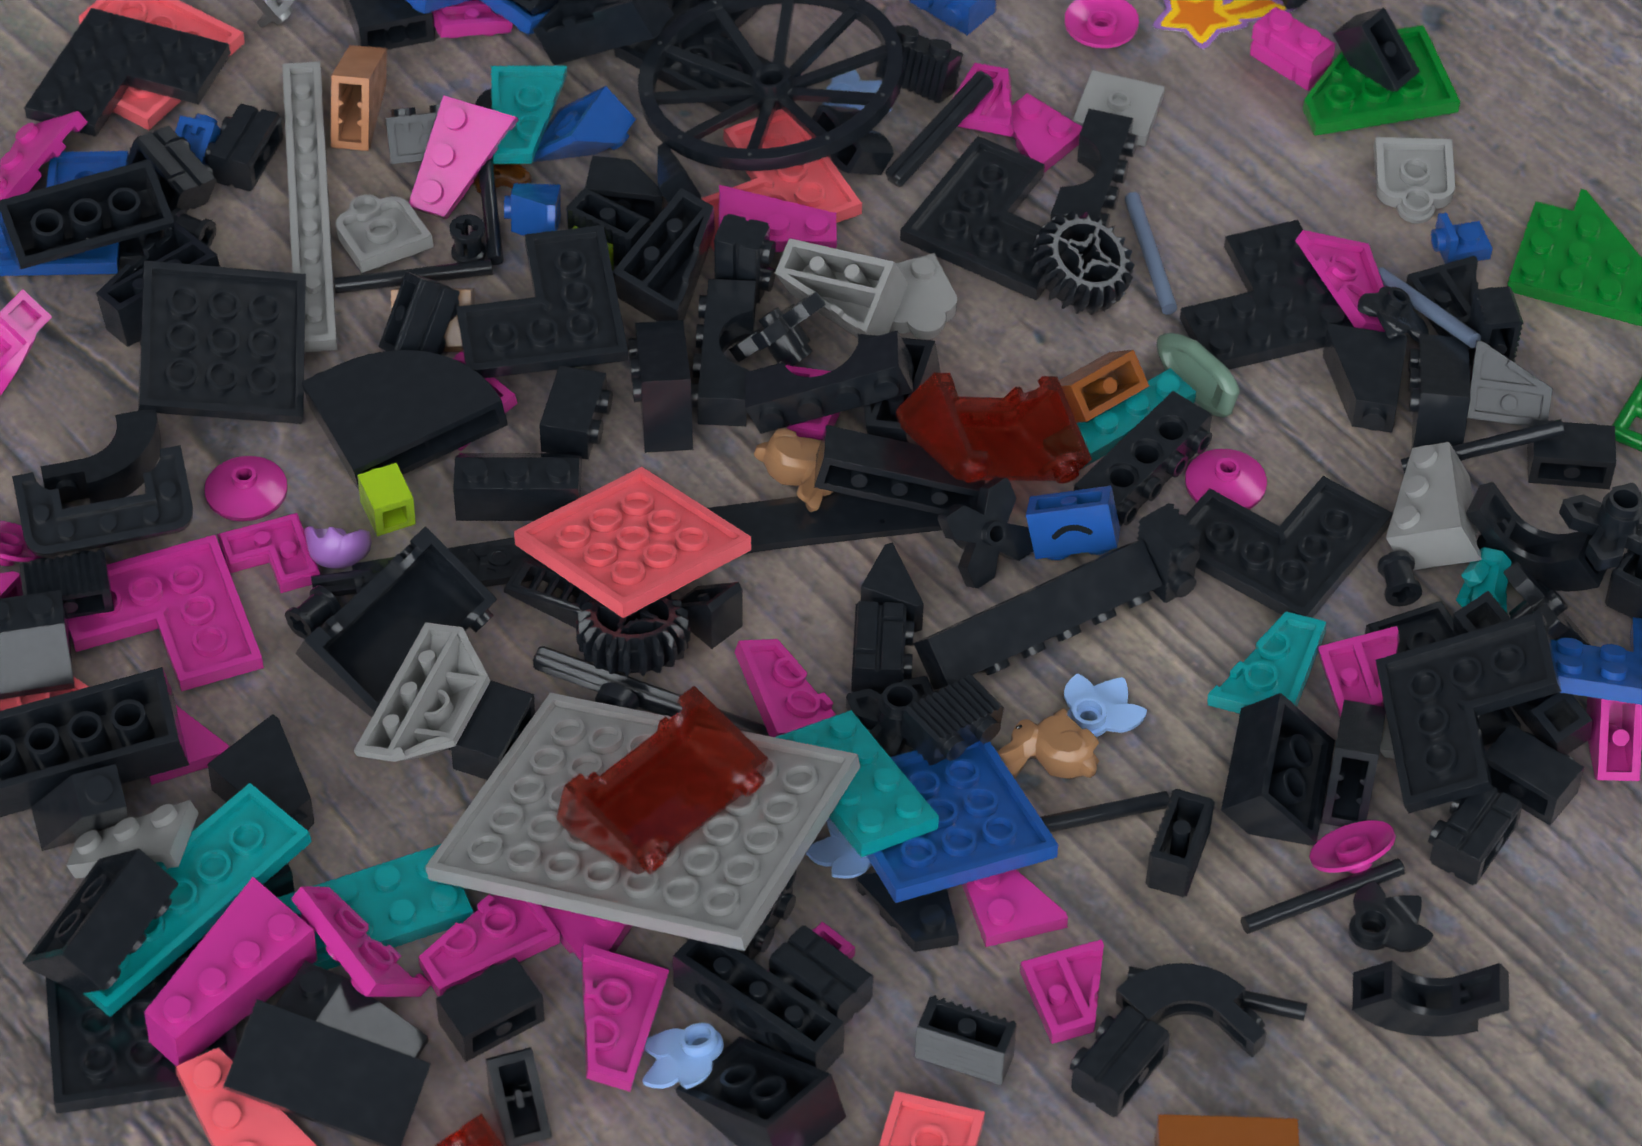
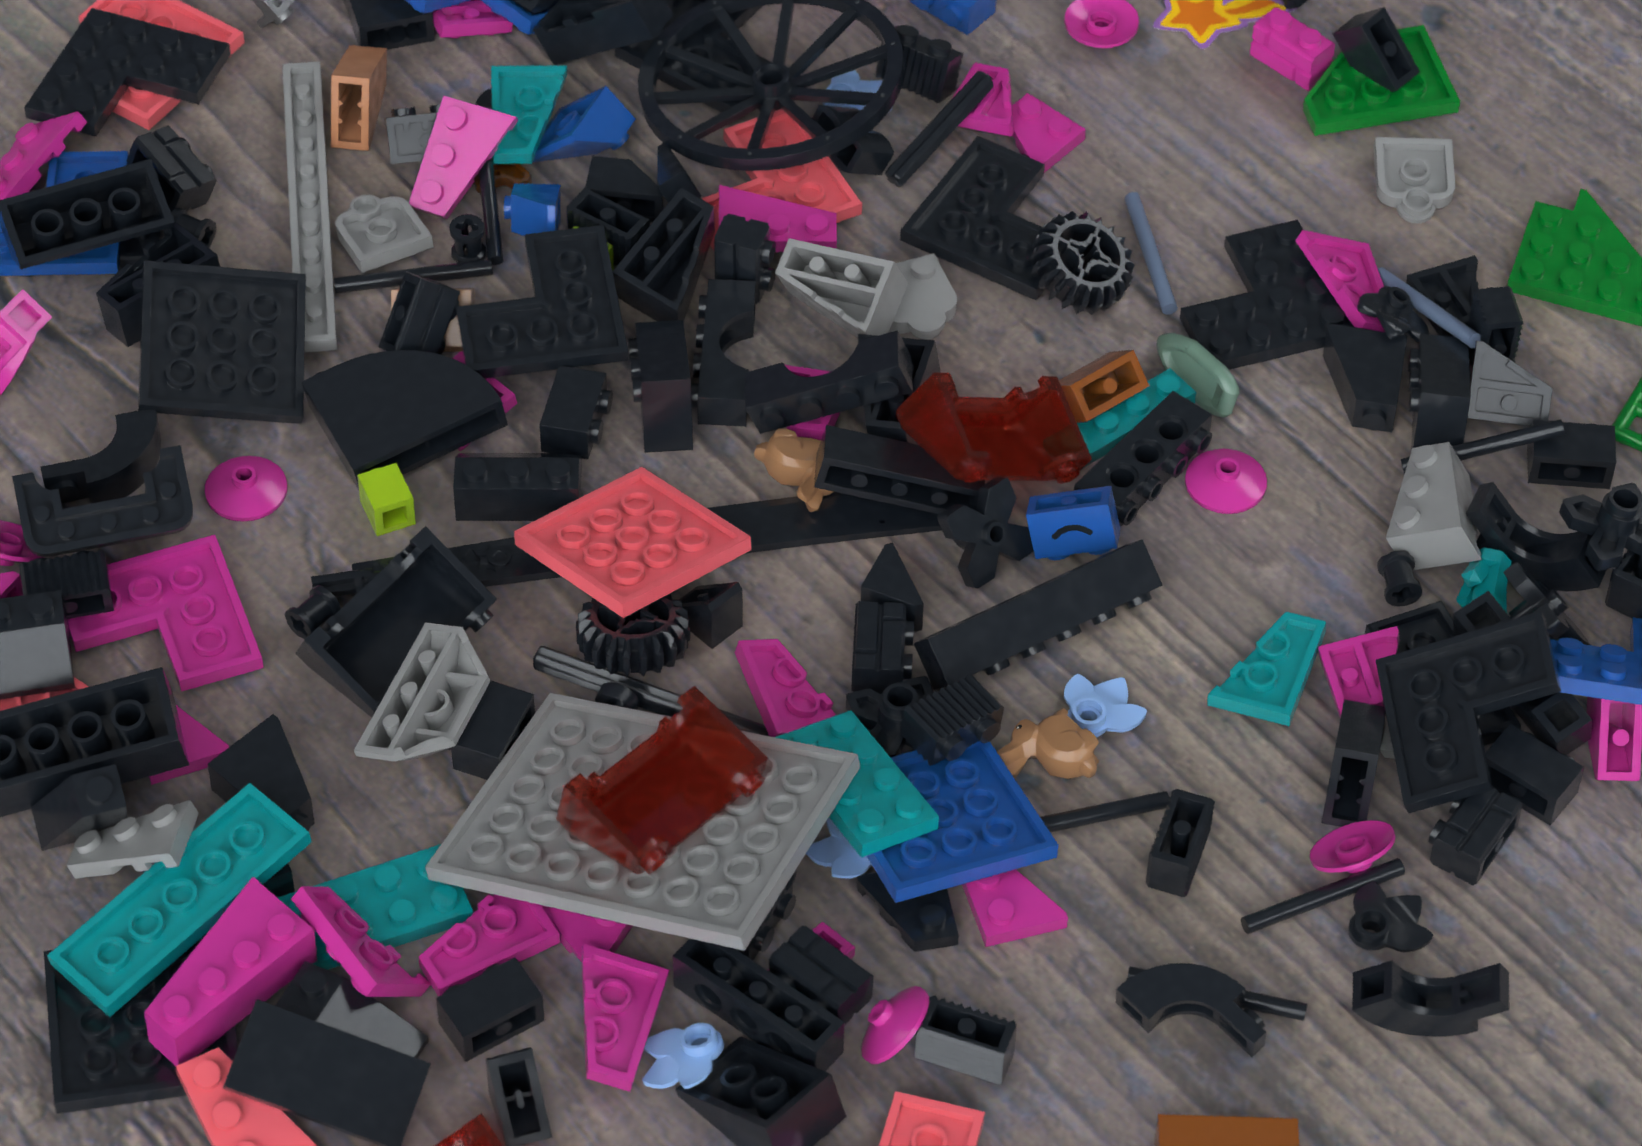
black slope [22,849,179,994] -> none
blue bracket [175,114,221,165] -> none
black brick [205,104,283,192] -> none
dark pink tile [217,513,320,593] -> none
medium lavender hair [304,526,372,569] -> none
black slope [504,557,592,628] -> none
black plant [729,291,826,366] -> none
dark pink wing [1020,939,1104,1044] -> none
black arch [1050,109,1138,228] -> none
black brick [1070,1006,1170,1117] -> none
light grey plate [1072,70,1165,147] -> none
black brick [1136,503,1200,603] -> none
black plate [1184,476,1393,618] -> none
black slope [1221,693,1335,846] -> none
blue bracket [1431,212,1493,264] -> none
none -> dark pink dish [861,986,929,1064]

